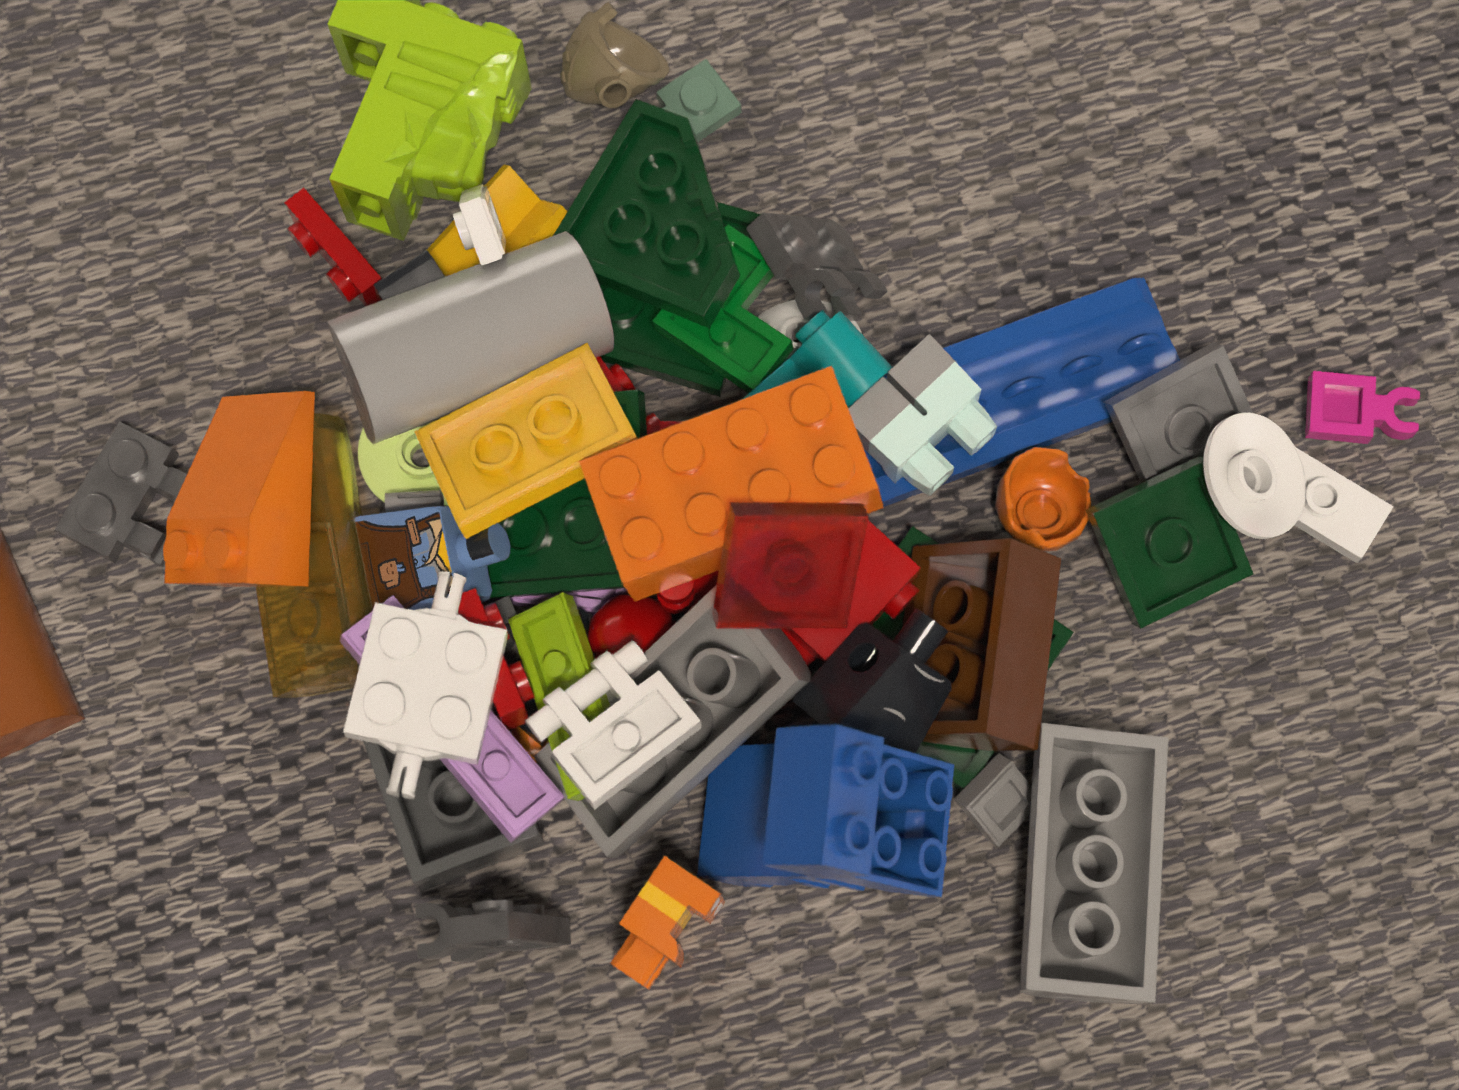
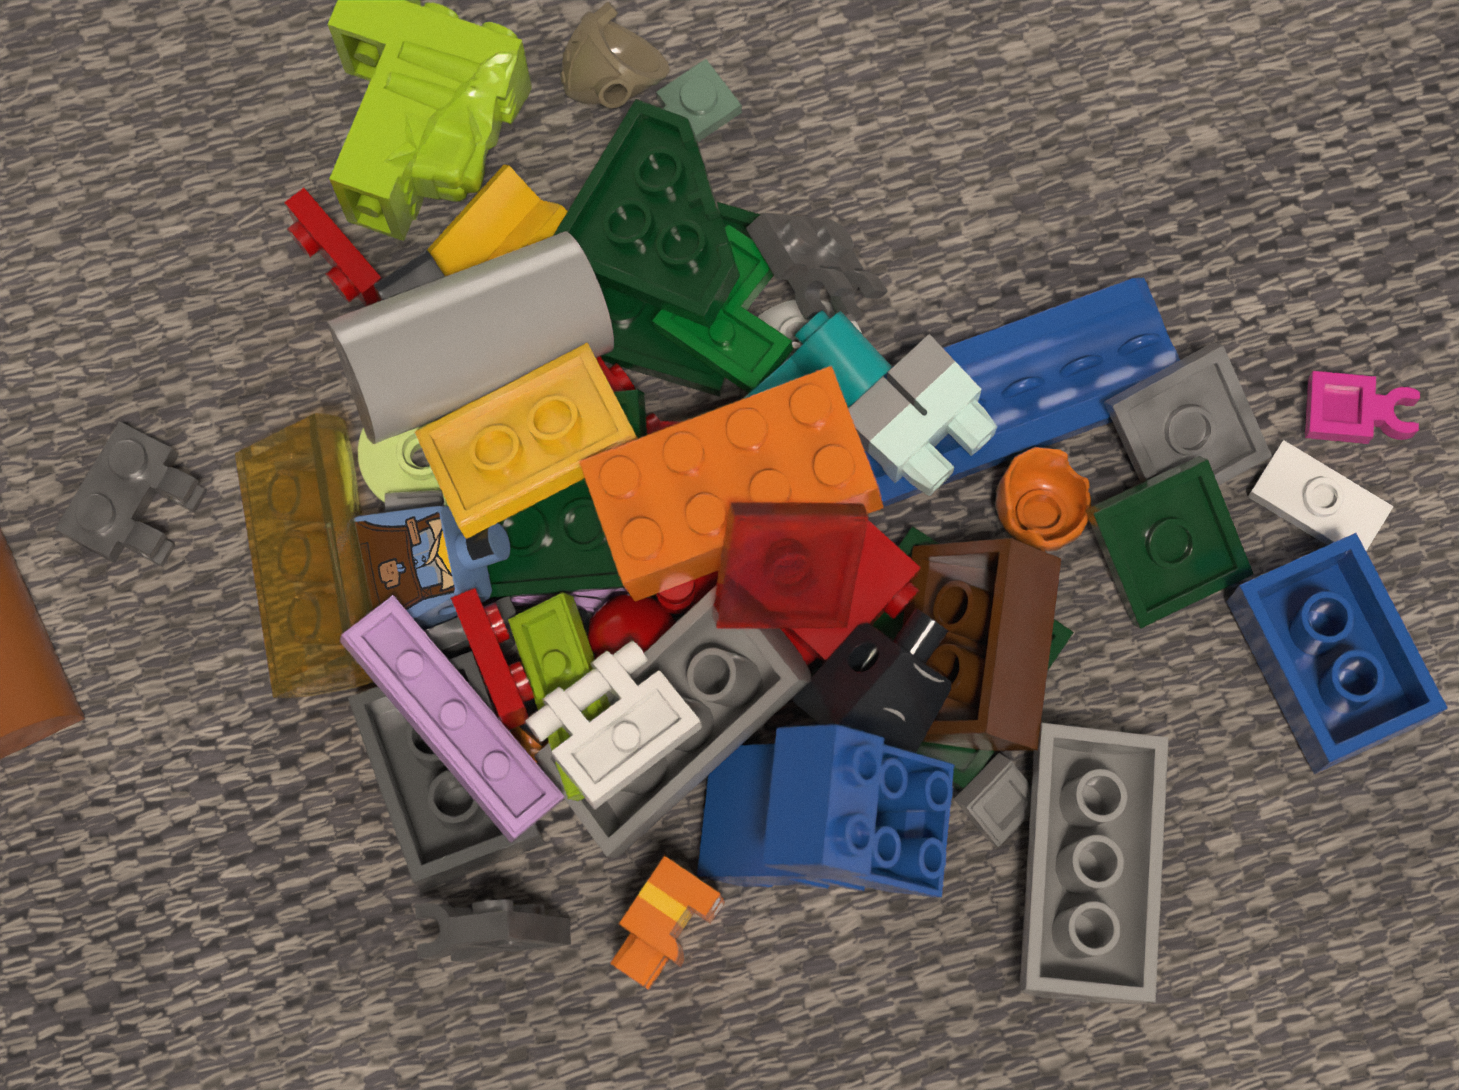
orange slope [163,391,315,587] -> none
white plate [343,571,508,799] -> none
white plate [453,184,506,266] -> none
white dish [1203,413,1306,539] -> none
none -> blue brick [1227,533,1448,774]

